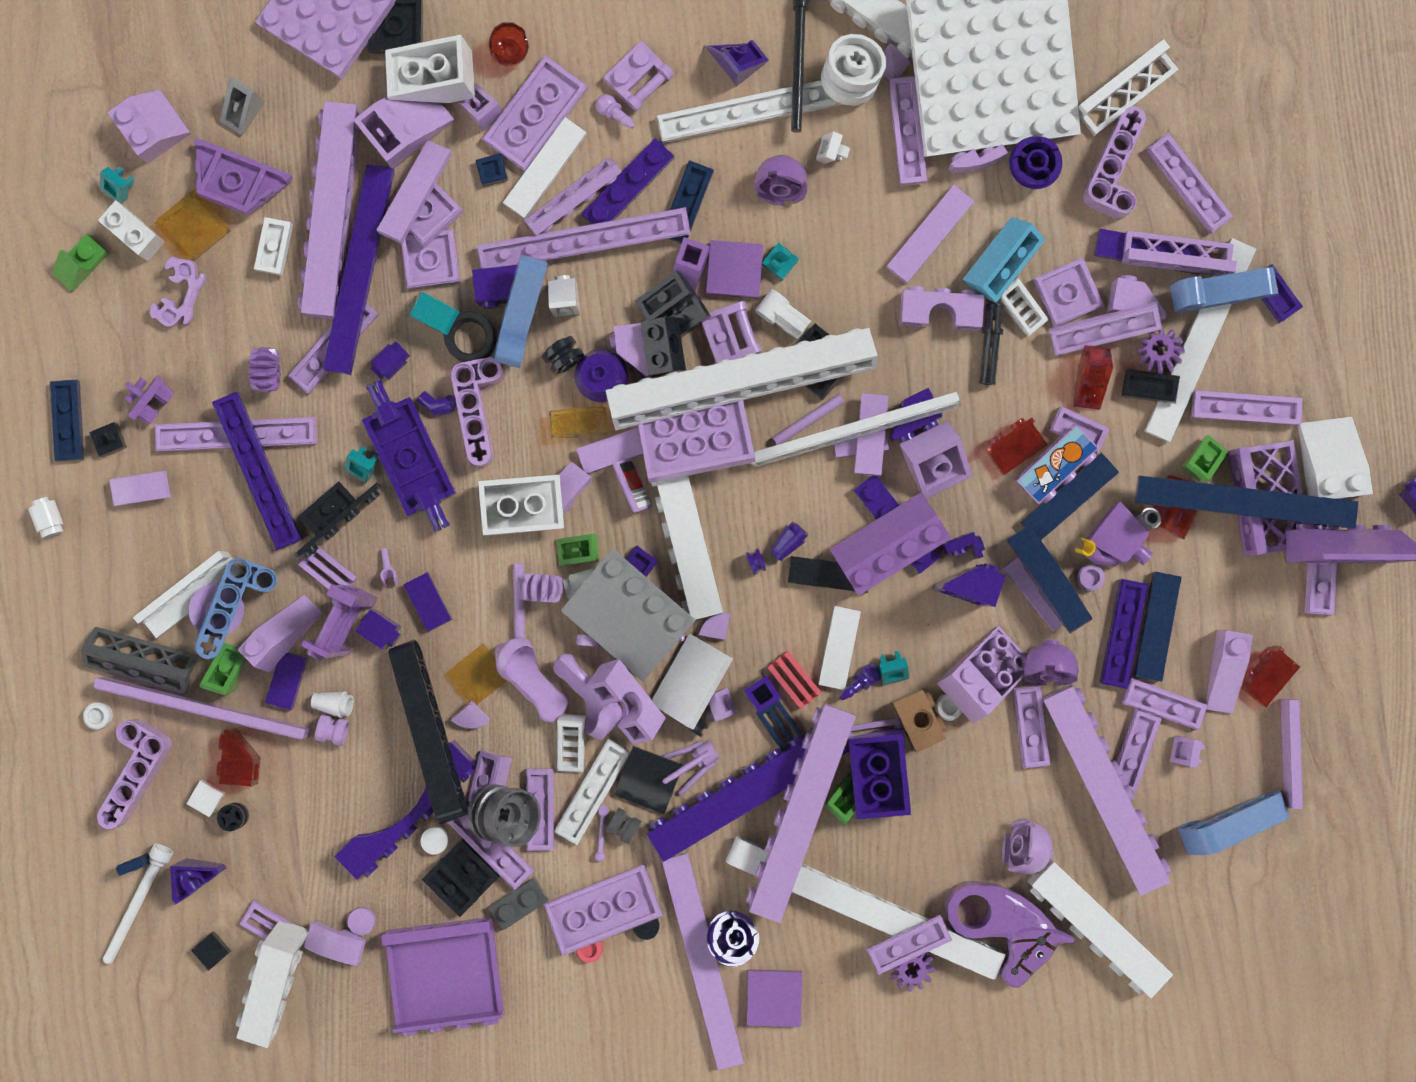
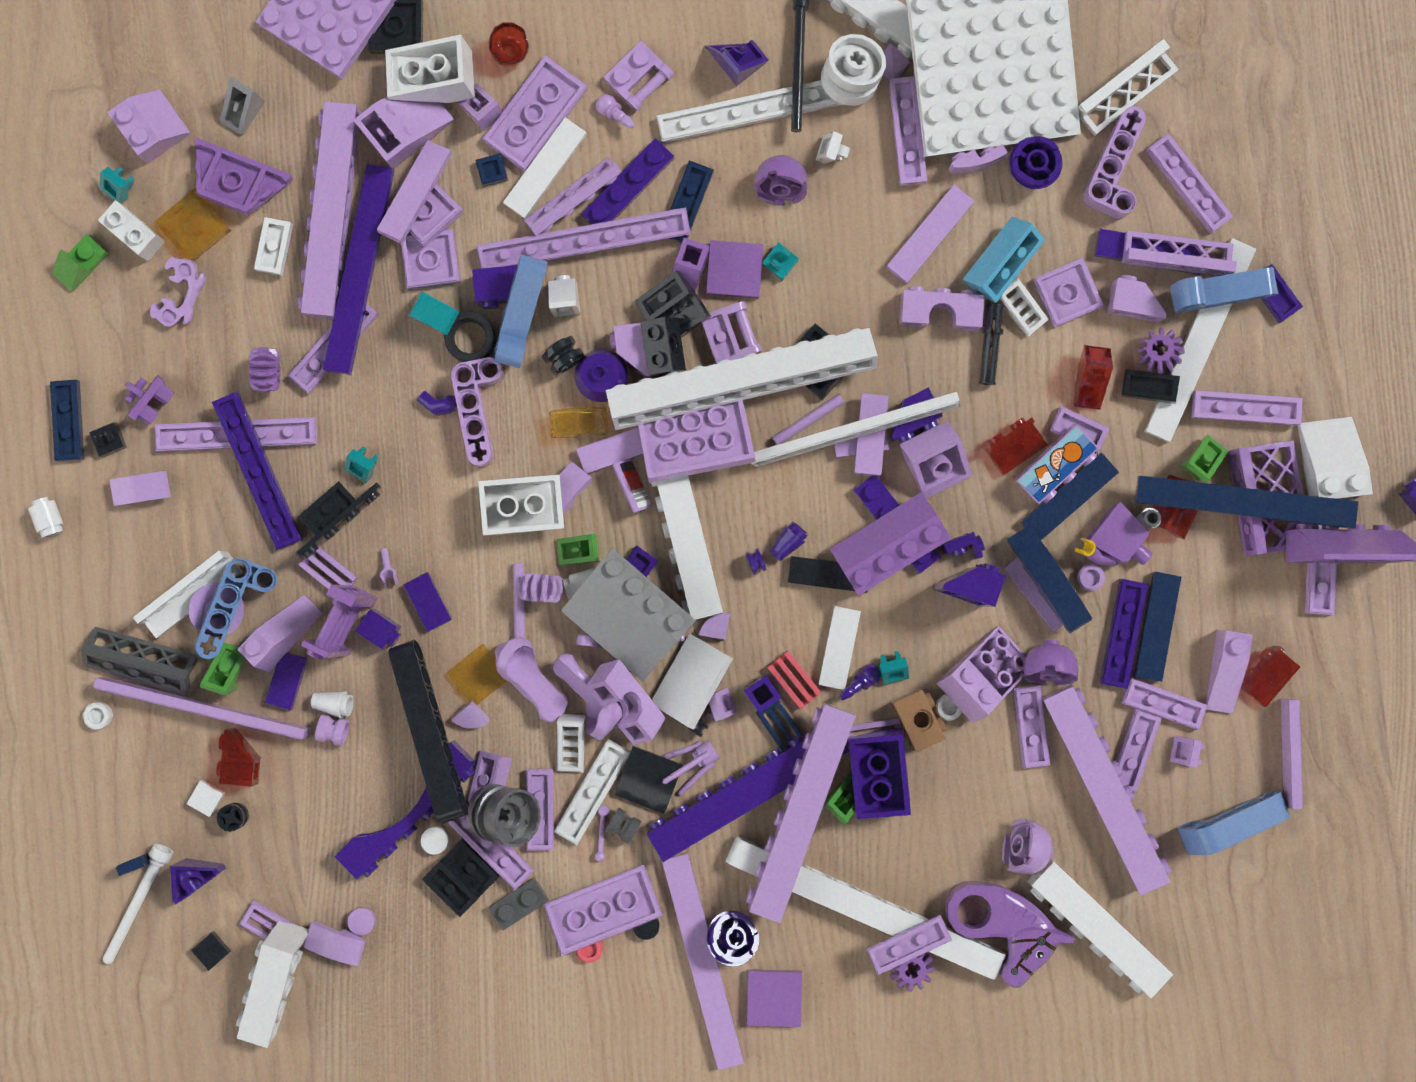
lavender beam [97,719,172,829] -> none
dark purple plate [362,380,457,532] -> none
dark purple brick [370,341,410,380] -> none
medium lavender panel [381,917,504,1036] -> none
white piece [755,289,811,340] -> none
lavender tile [1049,302,1162,356] -> none

